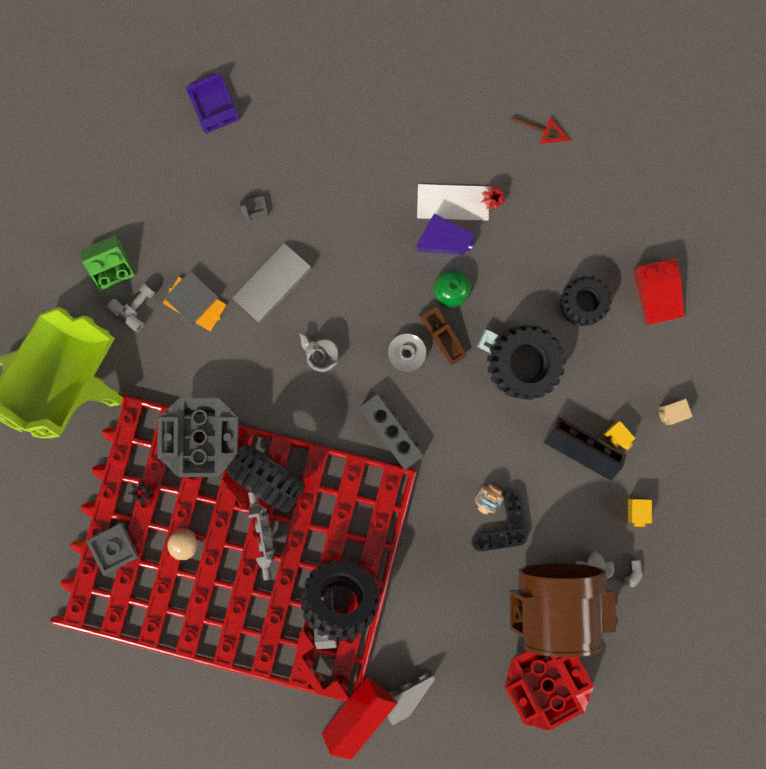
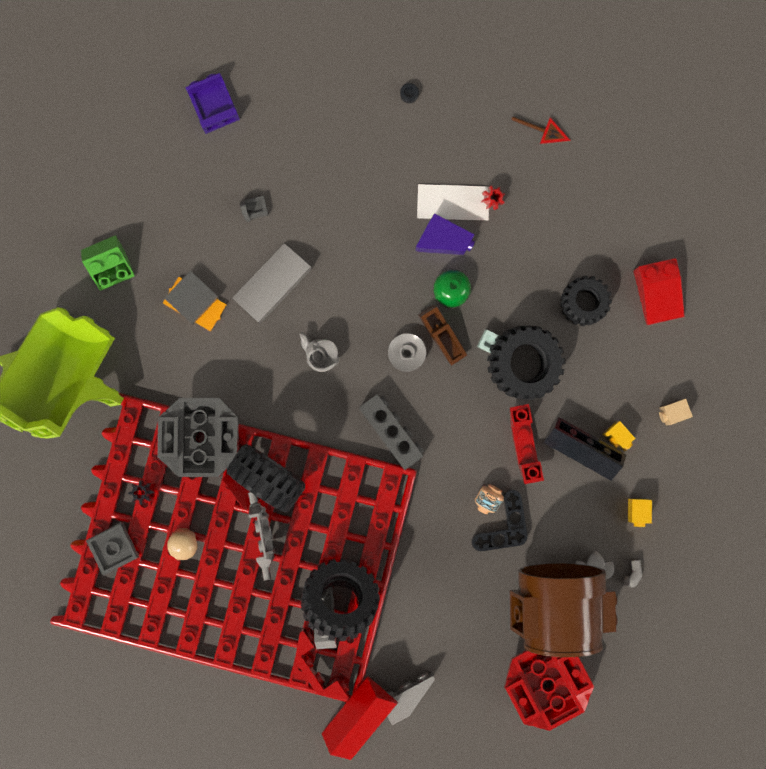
light grey bar [107,283,155,333] -> none
none -> black tile [400,83,419,104]
none -> red slope [510,404,544,484]

